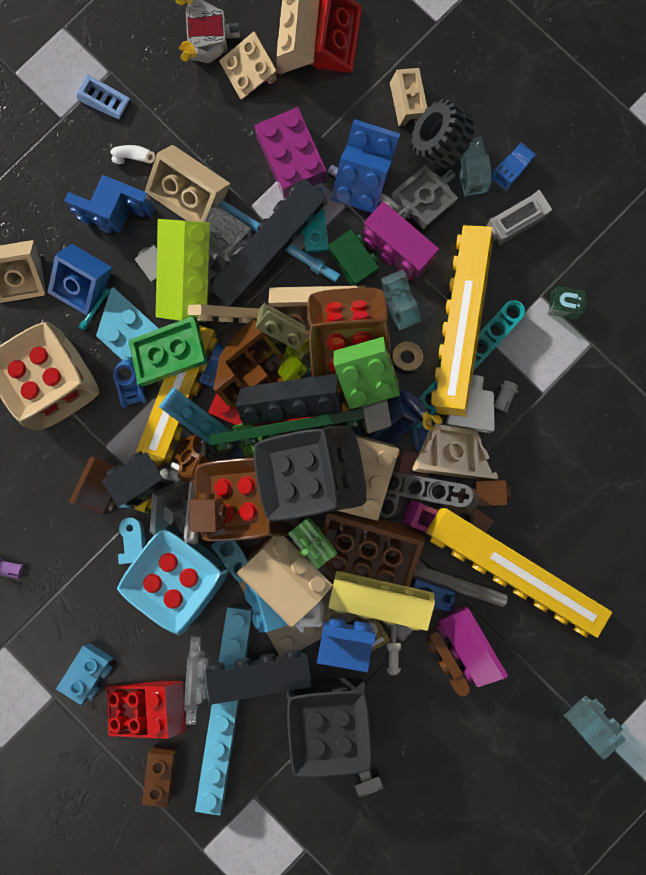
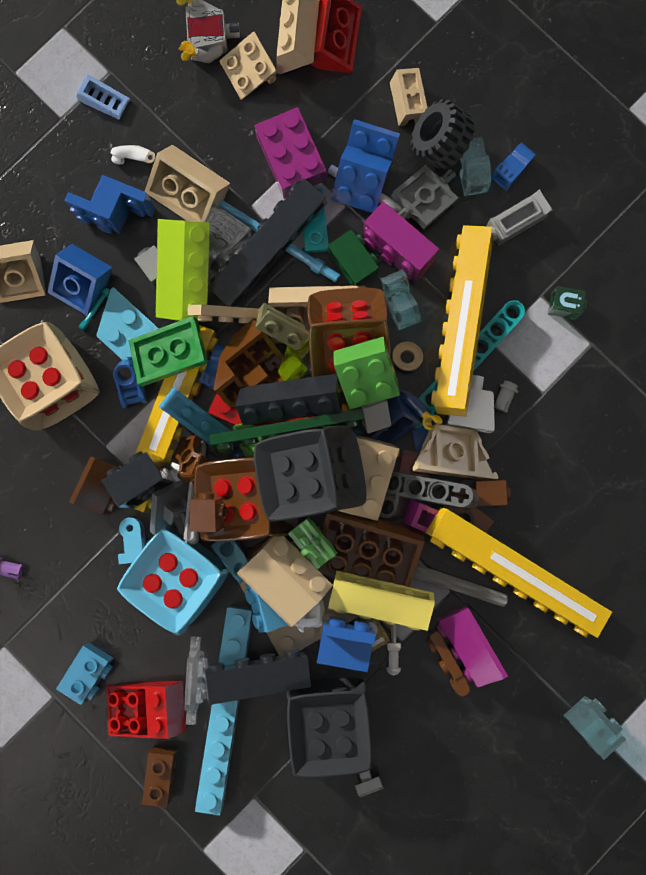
blue leg [410,578,456,612] -> none

